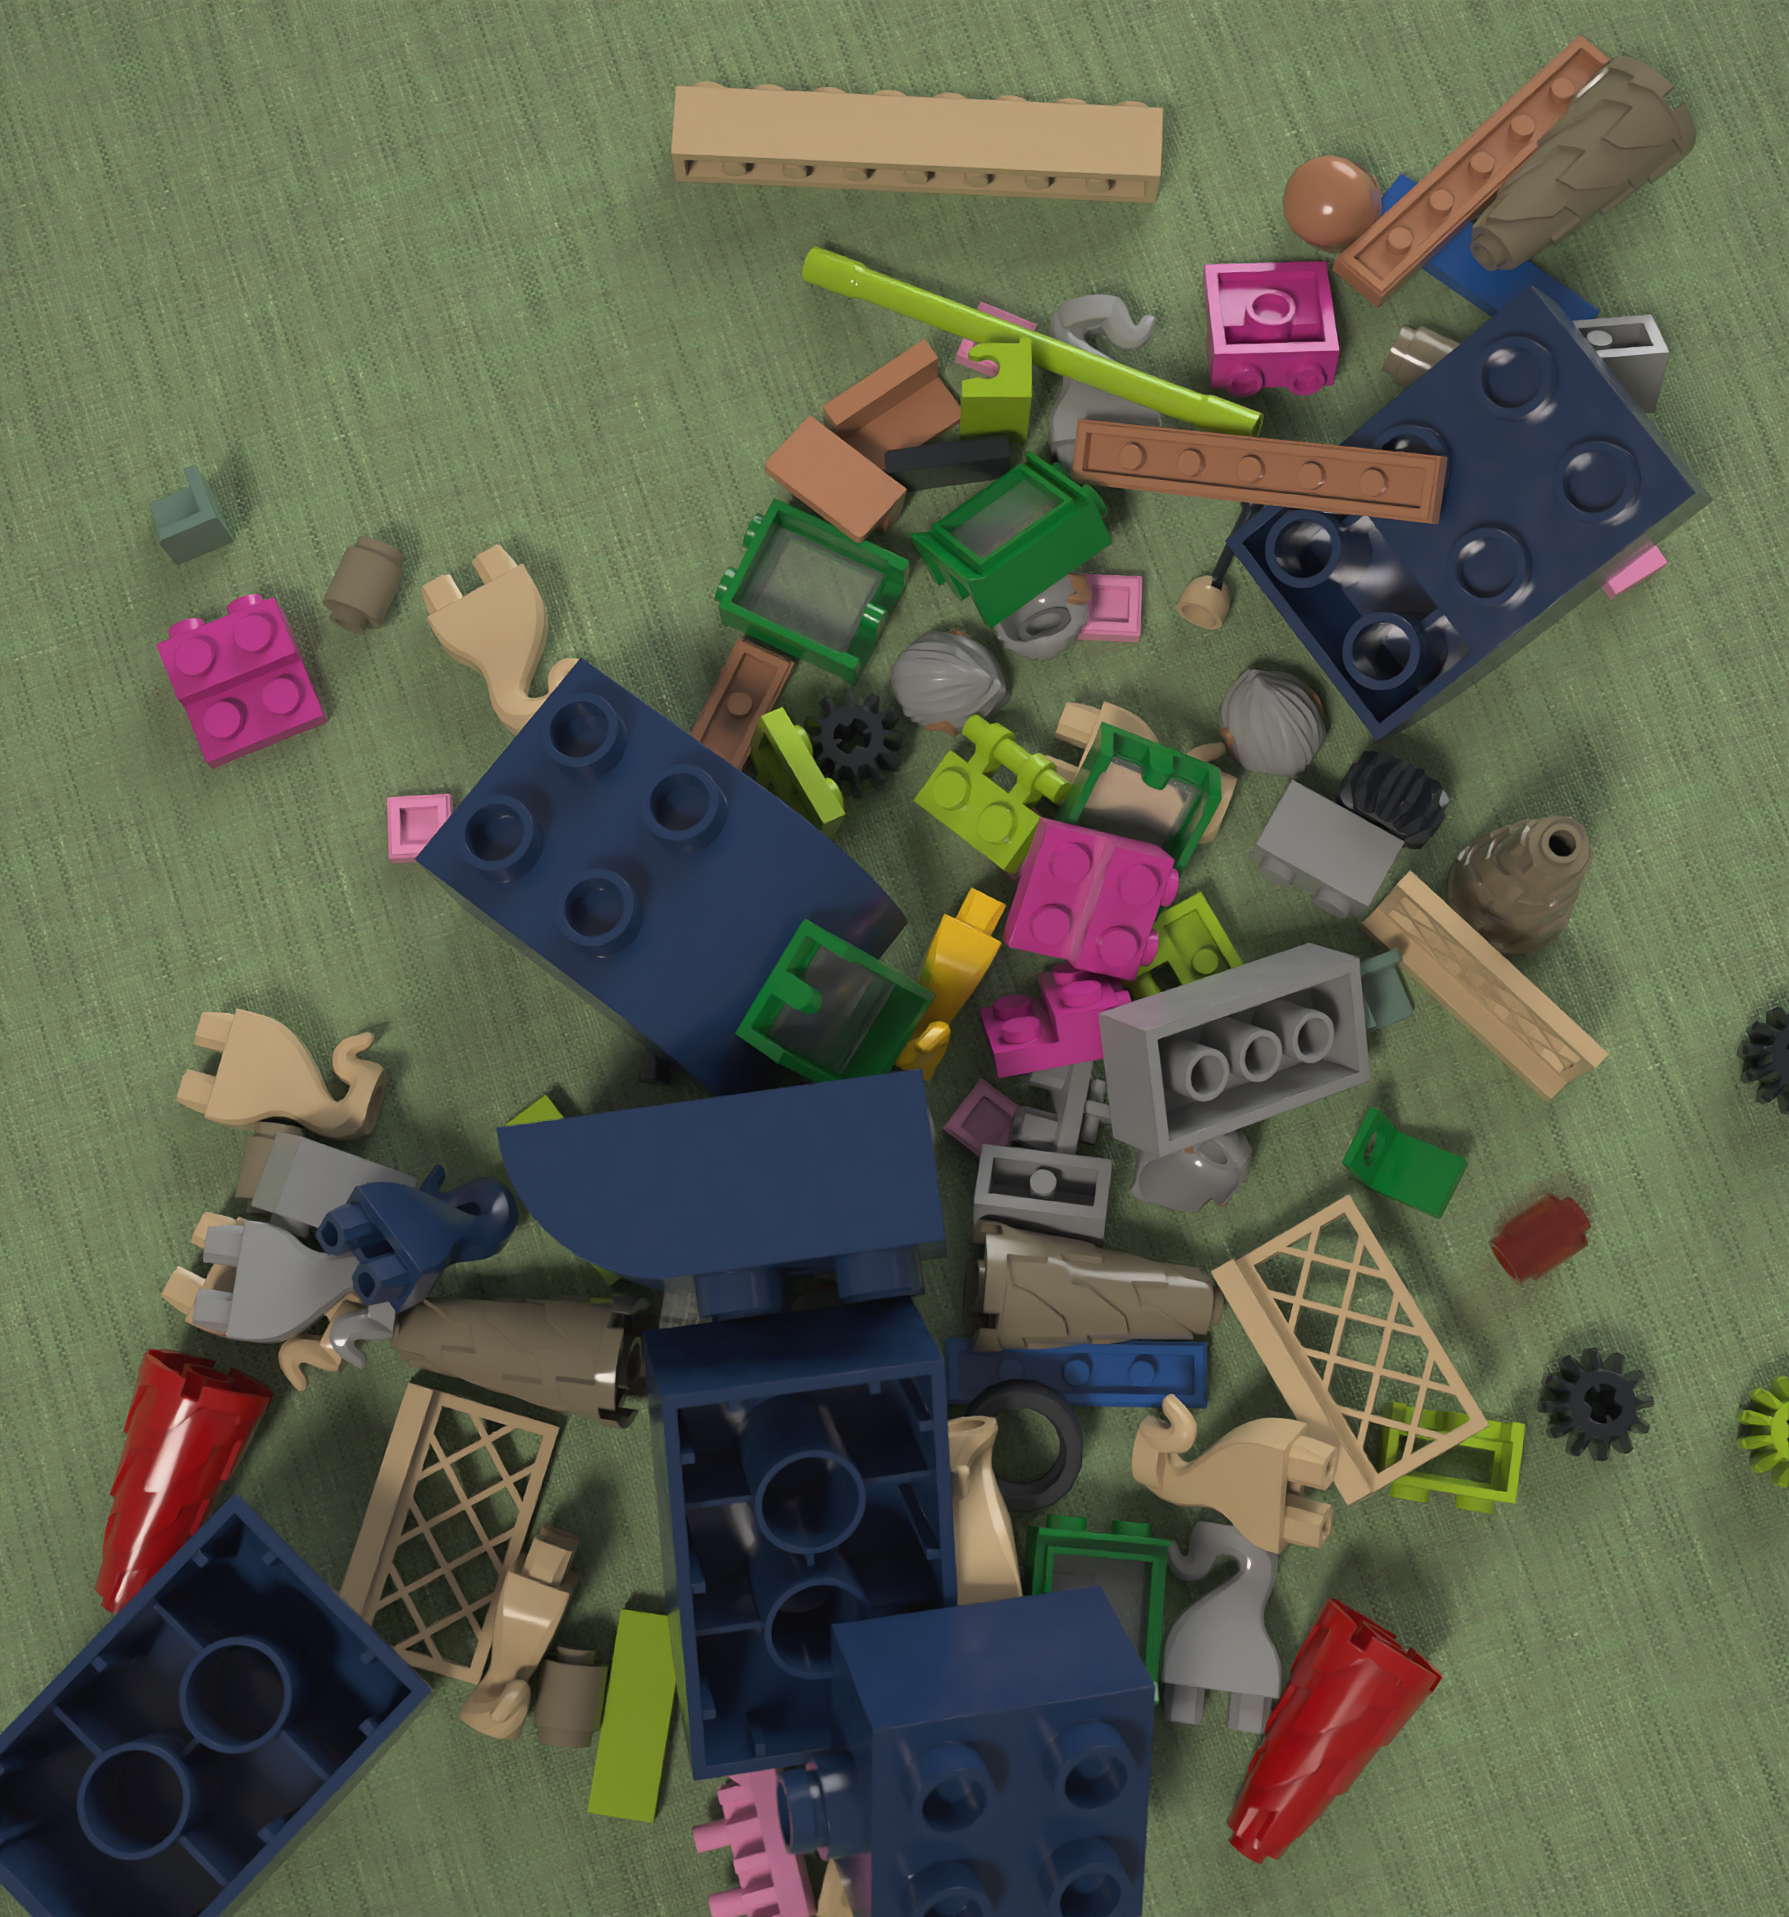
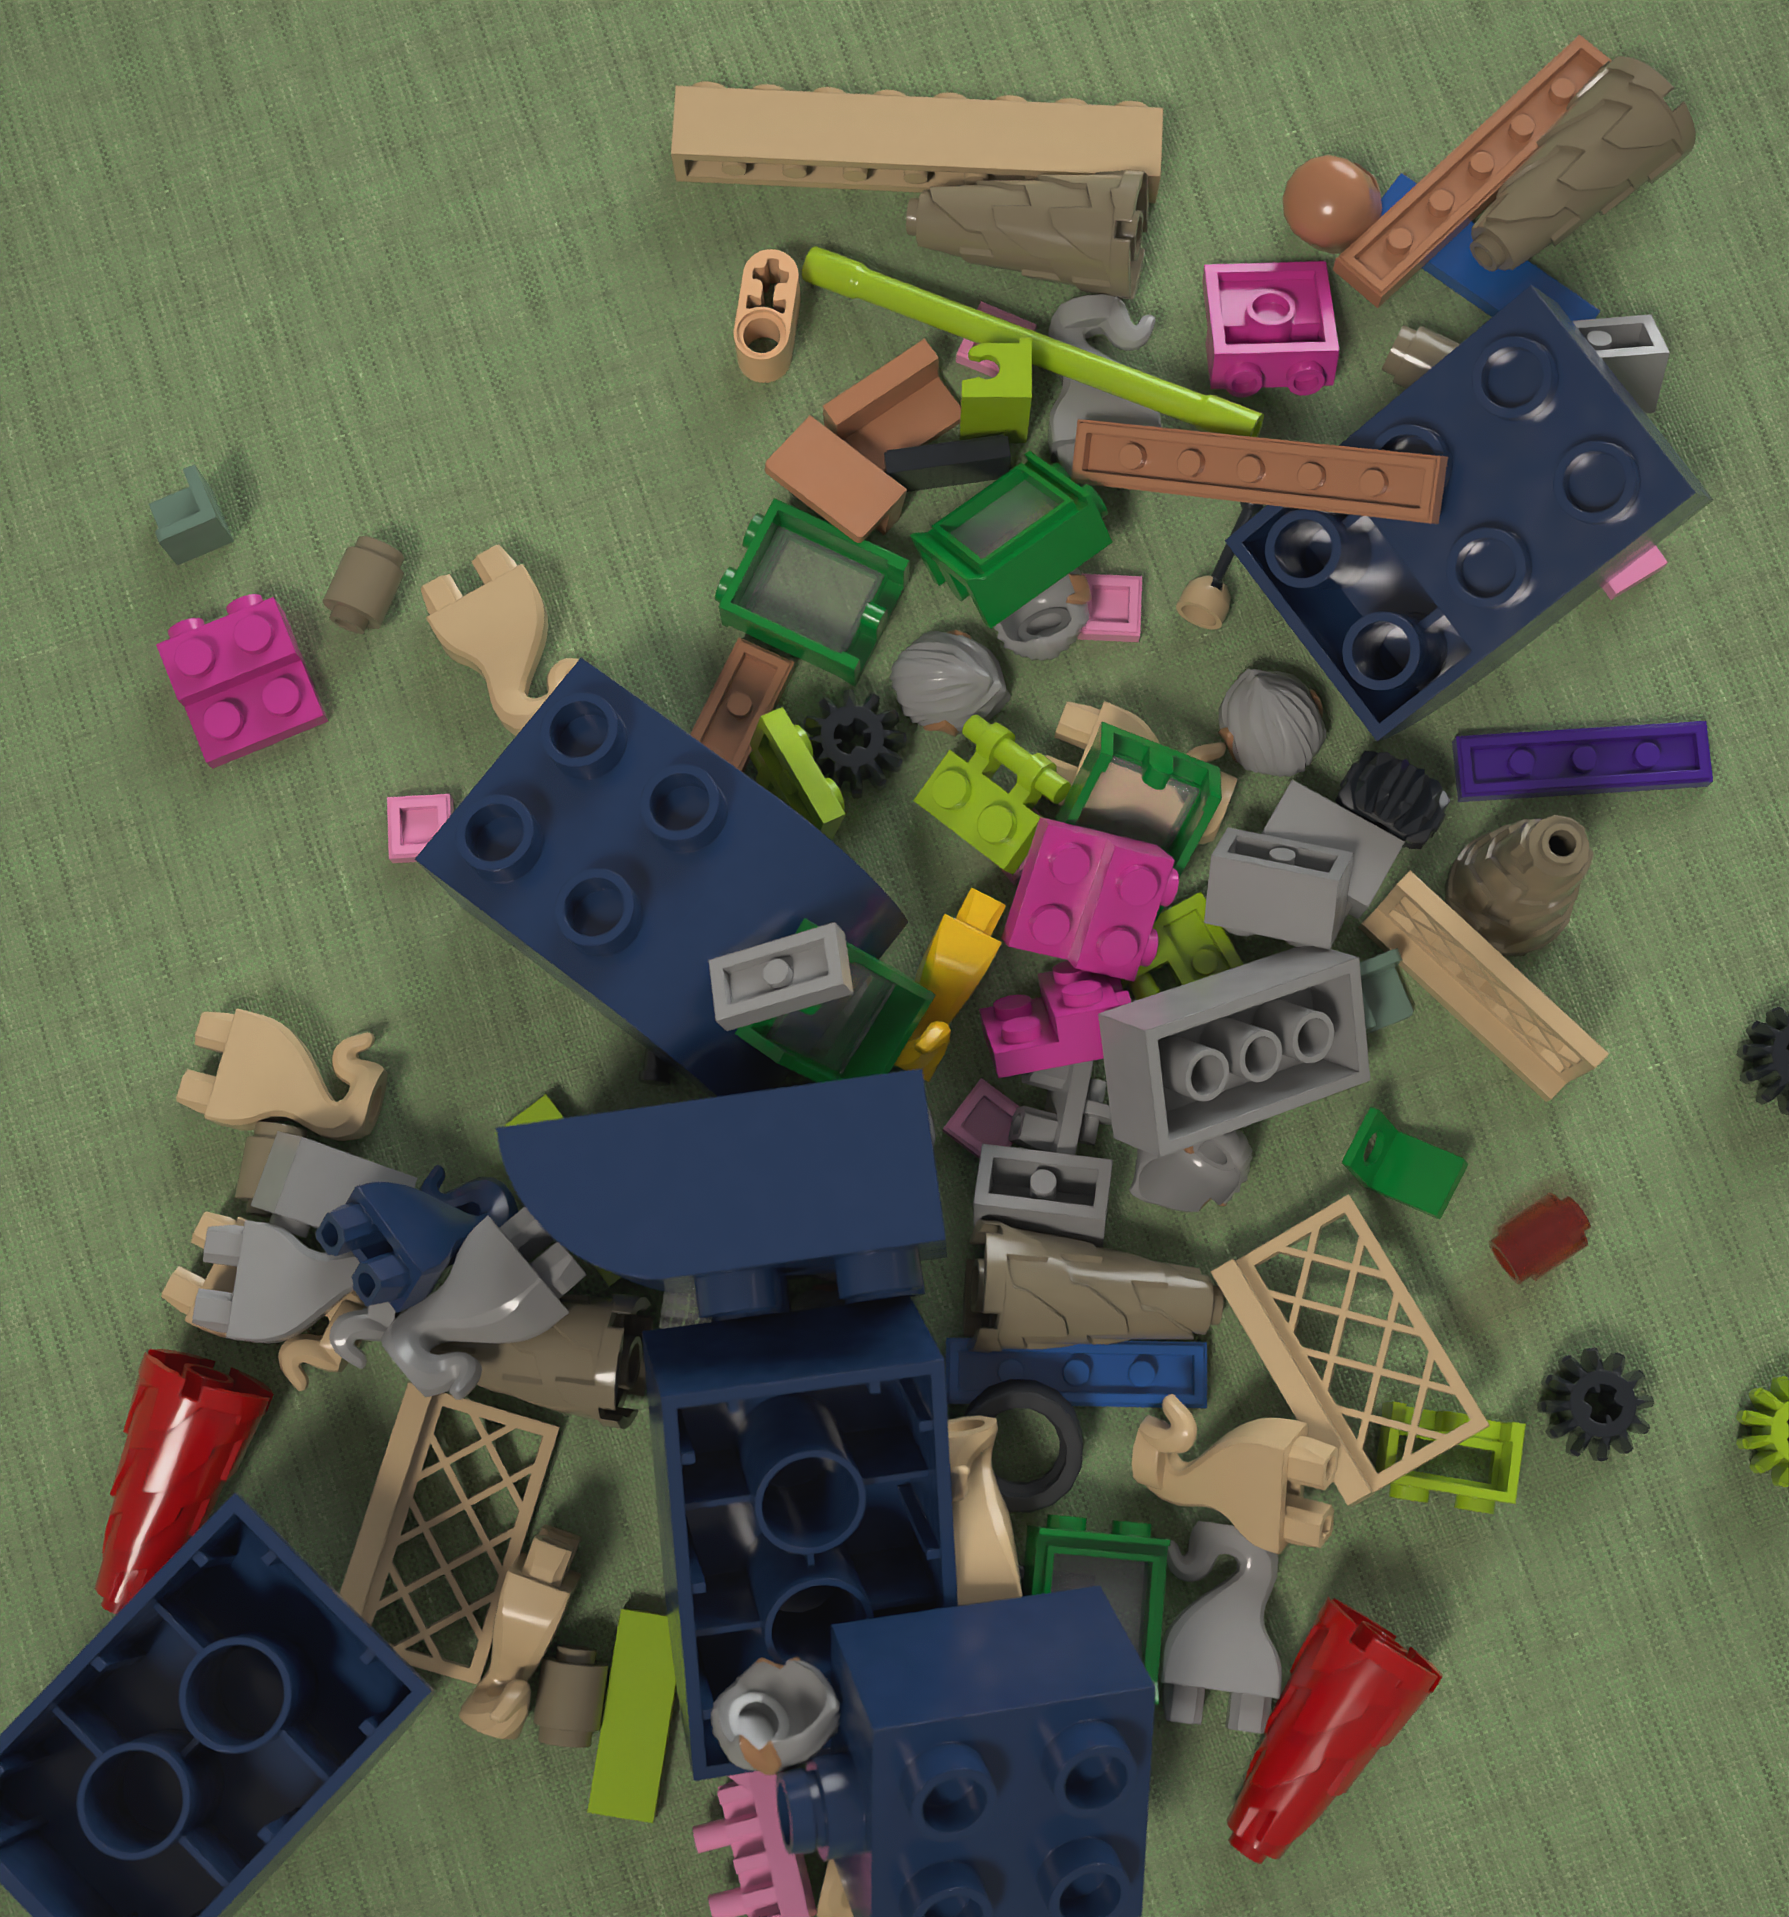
none -> light grey hips [381,1207,587,1400]
none -> light grey plate [709,922,853,1031]
none -> light grey hair [711,1657,841,1775]
none -> light nougat beam [734,249,801,383]
none -> dark tan cone [906,170,1149,299]
none -> light grey brick [1204,827,1354,950]
none -> dark purple tile [1452,721,1713,802]

